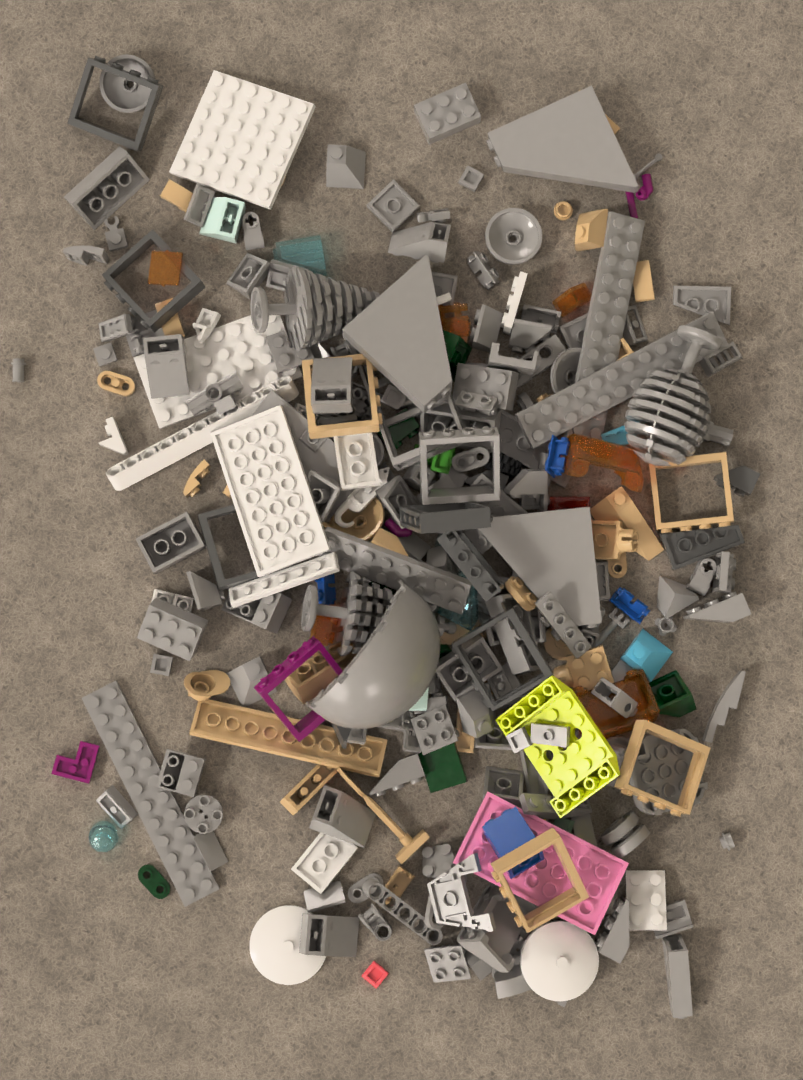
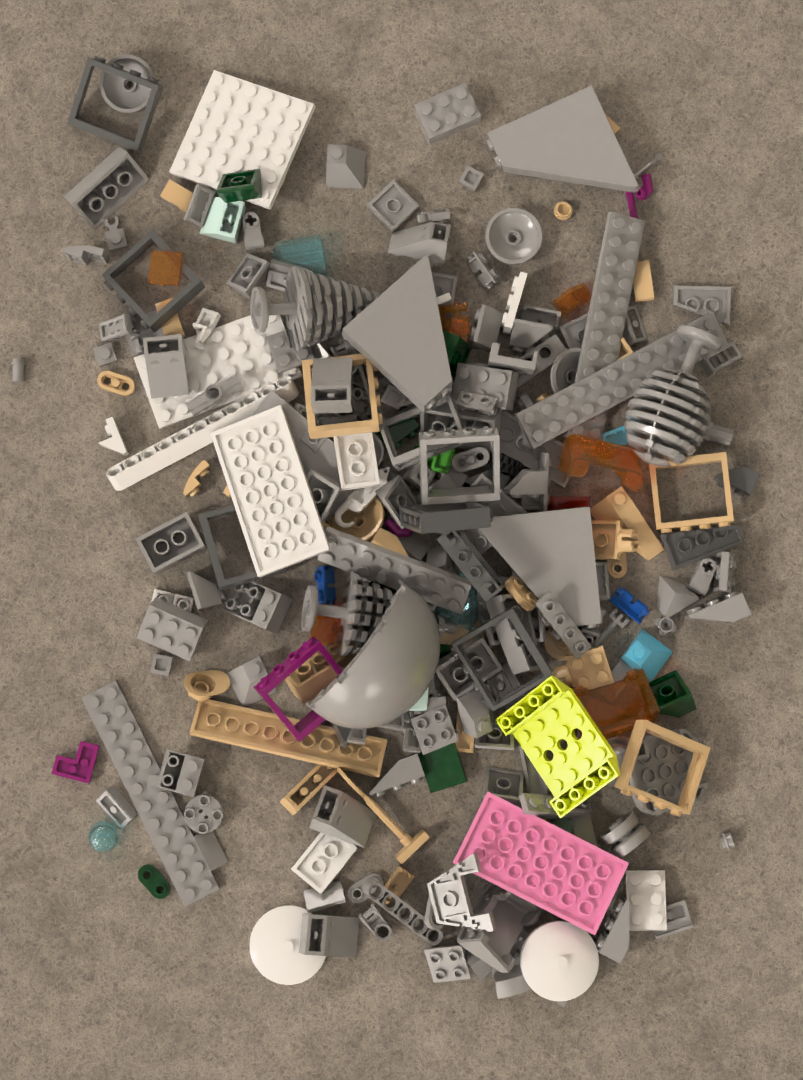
light grey slope [213,395,236,415] -> none
white tile [228,552,340,608] -> none
coral tile [361,961,389,989] -> none
light grey piece [422,844,455,879] -> none
blue slope [482,807,545,879] -> none
tan window [490,827,589,933] -> none
plate [506,727,533,754] -> none
plate [530,723,570,747] -> none
blue hinge [545,435,570,478] -> none
tan slope [575,209,608,251] -> none
light grey torso [591,677,638,718] -> none
light grey slope [662,934,693,1019] -> none
light grey slope [702,671,746,743] -> none
none -> dark green slope [216,169,262,203]

